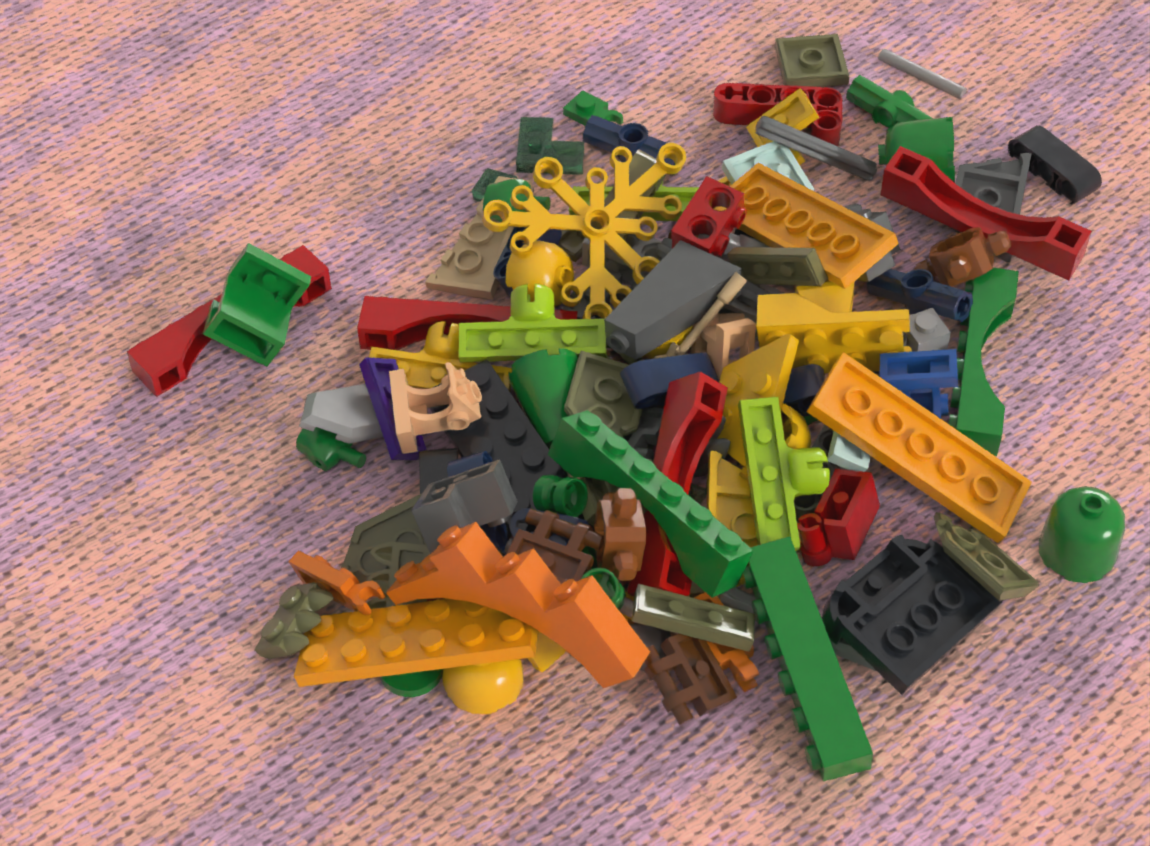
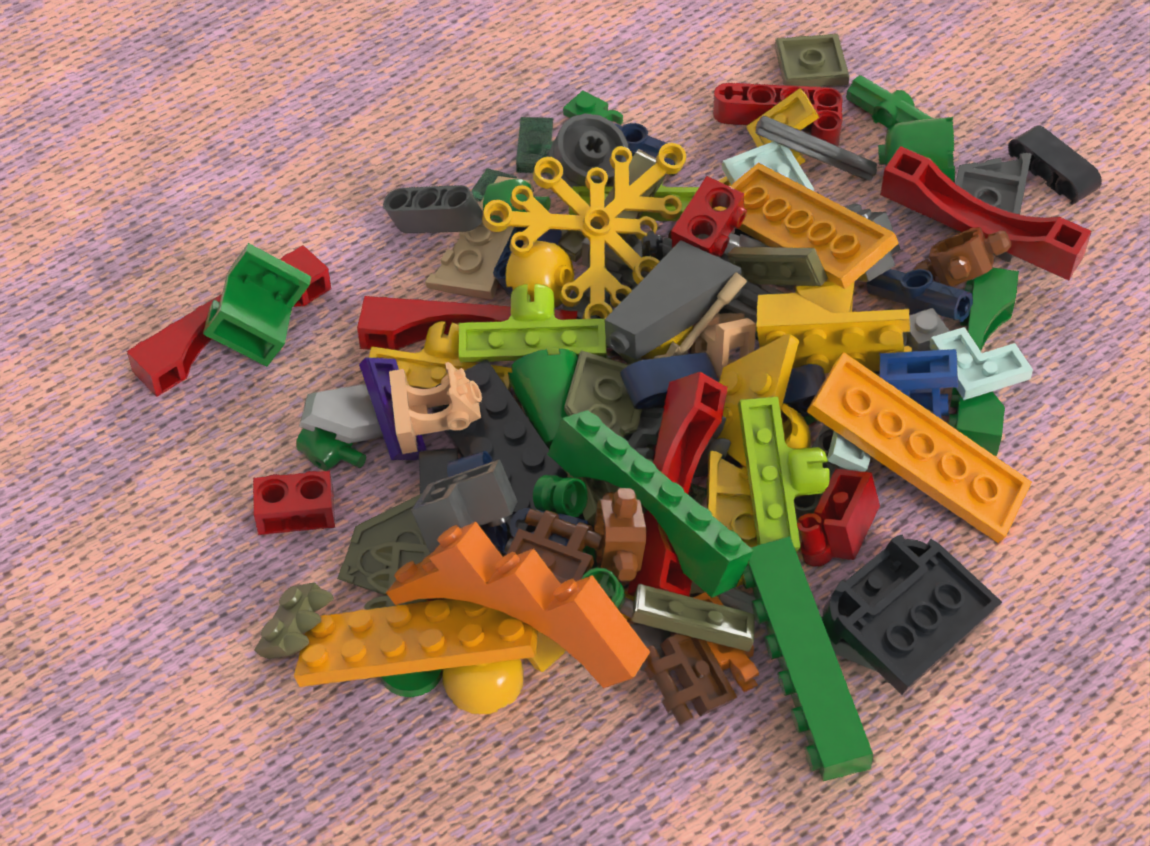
orange plate [288,550,386,615] -> none
light grey bar [878,49,967,99] -> none
olive tile [933,512,1040,601] -> none
green cylinder [1039,486,1125,583] -> none
none -> red brick [253,470,335,535]
none -> dark grey beam [383,185,483,234]
none -> dark grey wheel [546,113,628,188]
none -> black piece [641,231,663,261]
none -> light aqua plate [929,327,1033,400]

